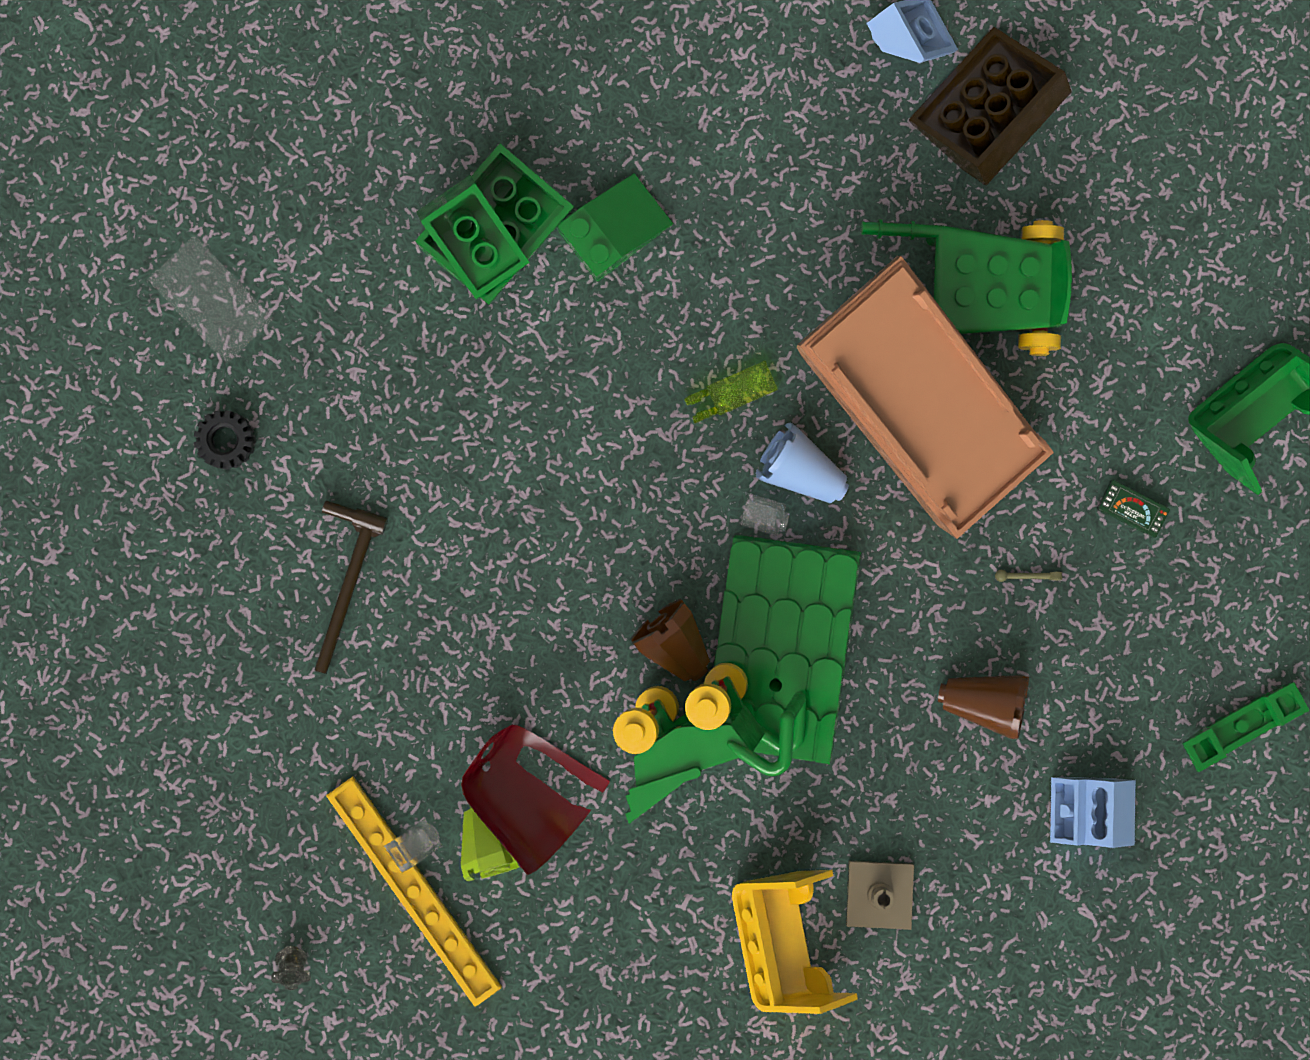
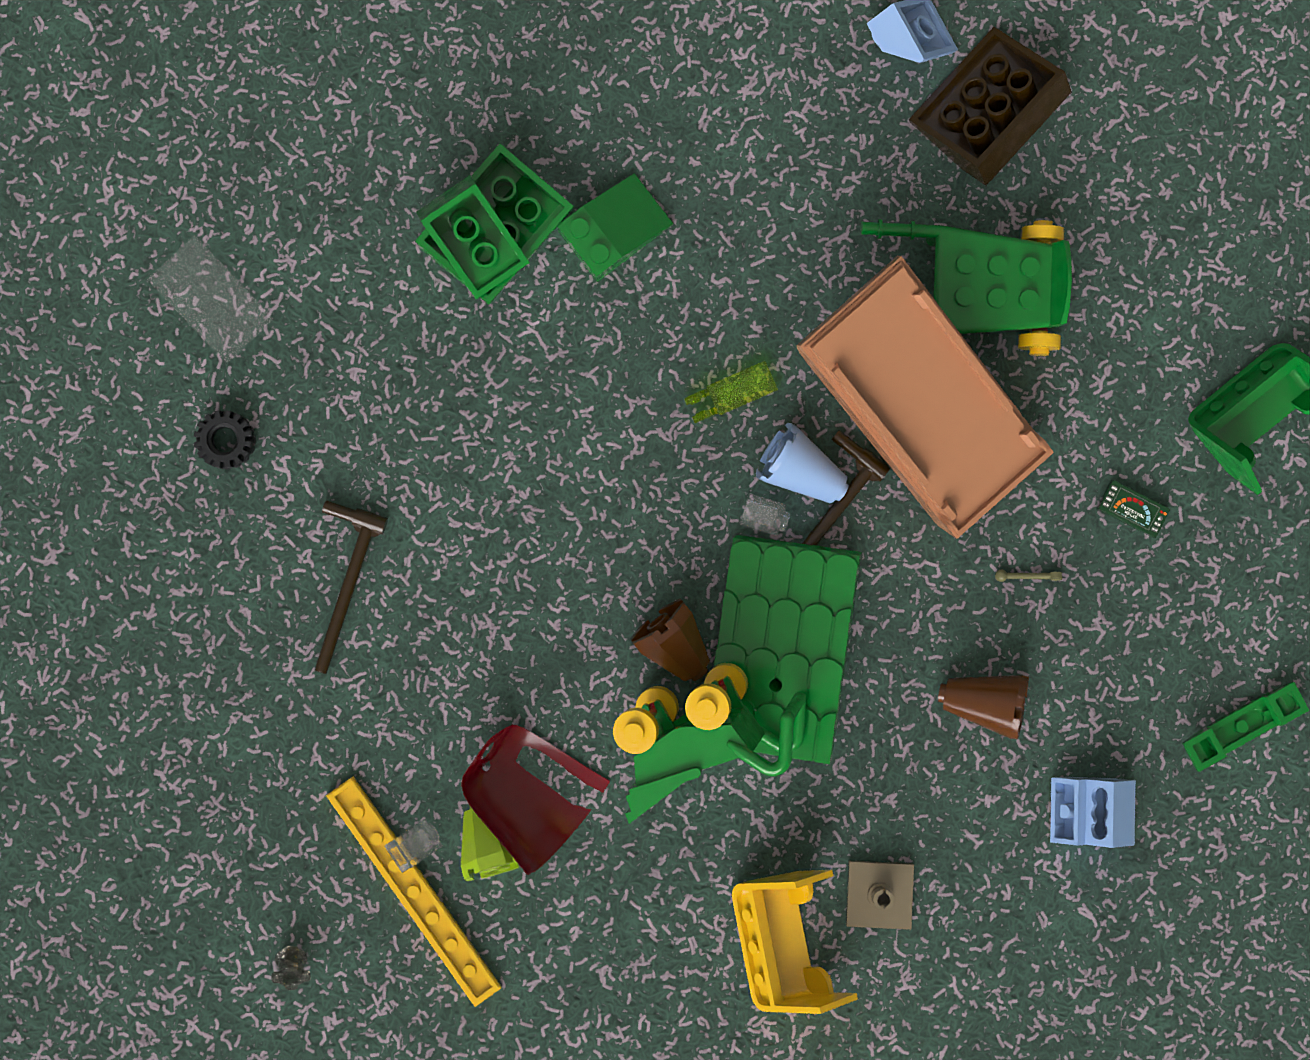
none -> dark brown bar [802,430,891,546]

